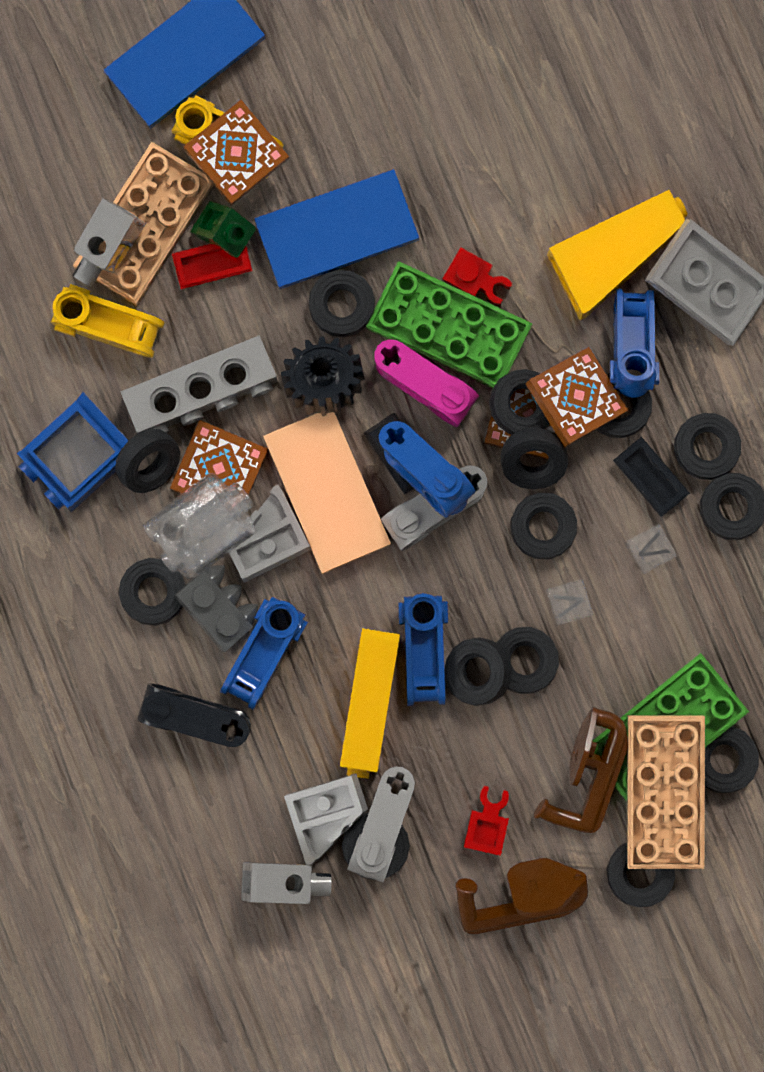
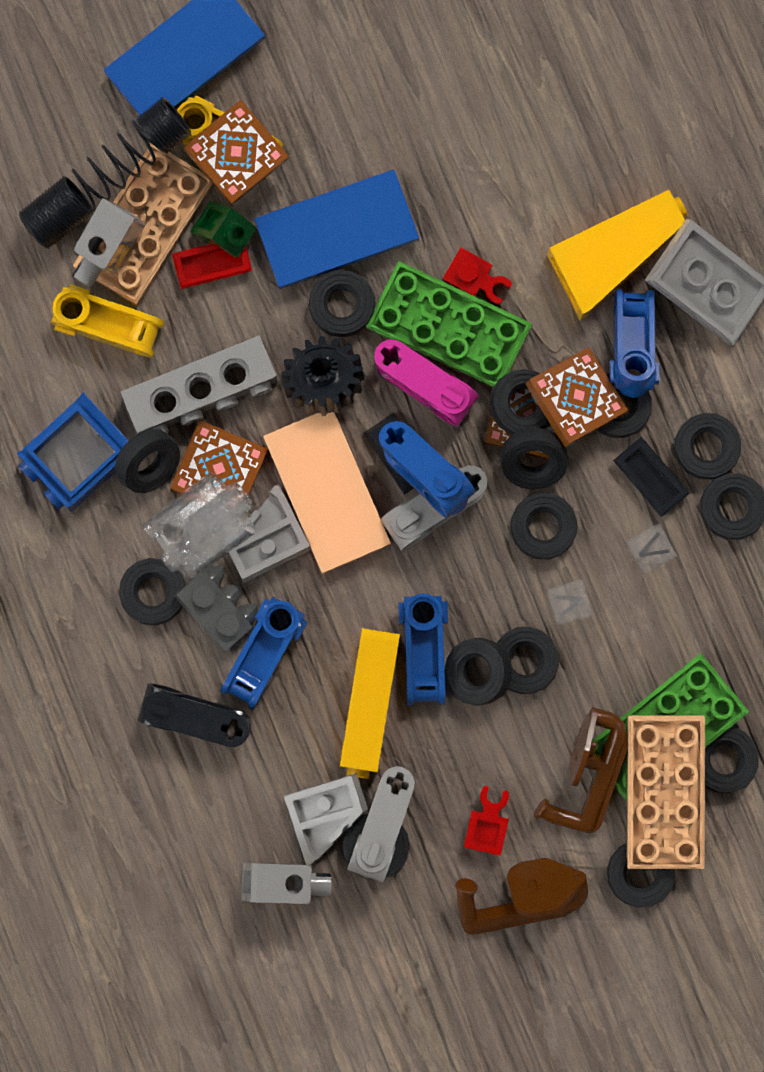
none -> black piece [19,97,191,249]

